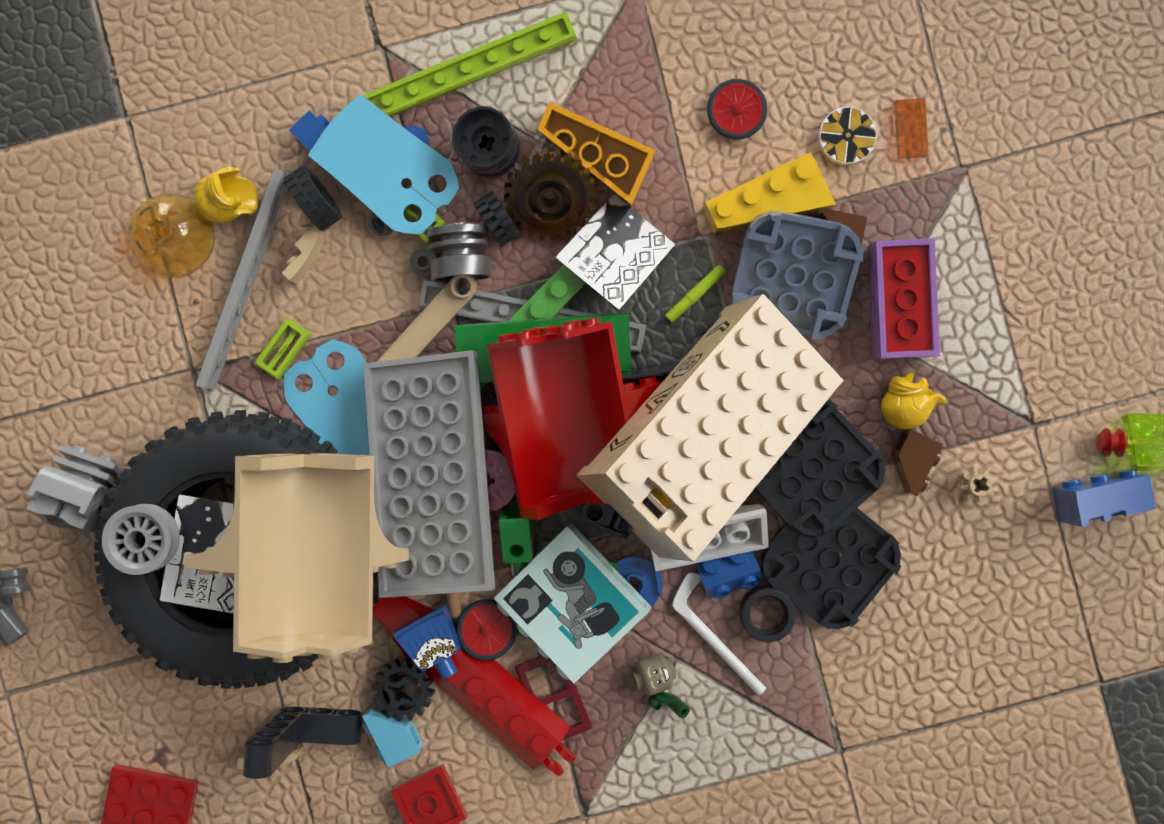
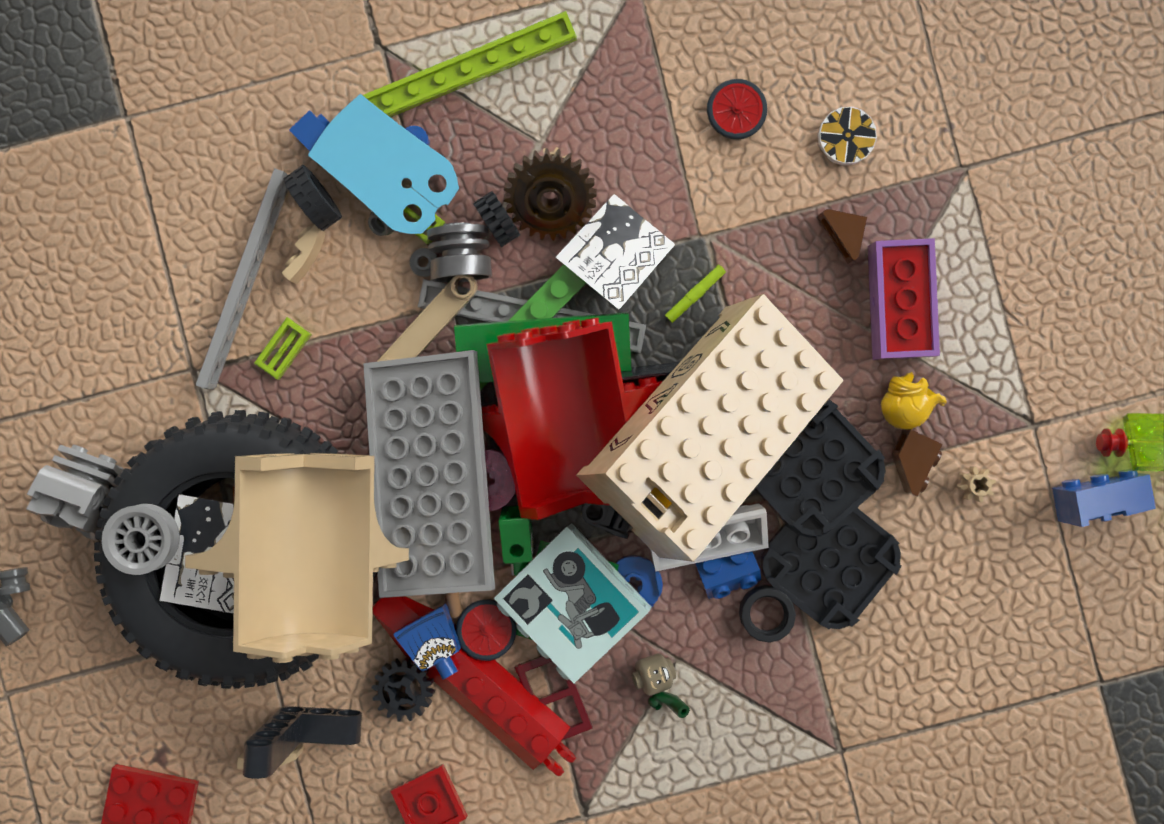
clear yellow piece [128,193,215,278] -> none
yellow hair [194,167,258,223] -> none
medium azure piece [283,339,370,455] -> none
medium azure slope [362,707,423,768] -> none
black wheel [452,106,520,178] -> none
light orange wedge [537,102,656,206] -> none
white piece [672,572,766,696] -> none
yellow wedge [702,152,836,234] -> none
sand blue tile [732,211,864,340] -> none
clear orange tile [894,98,928,159] -> none

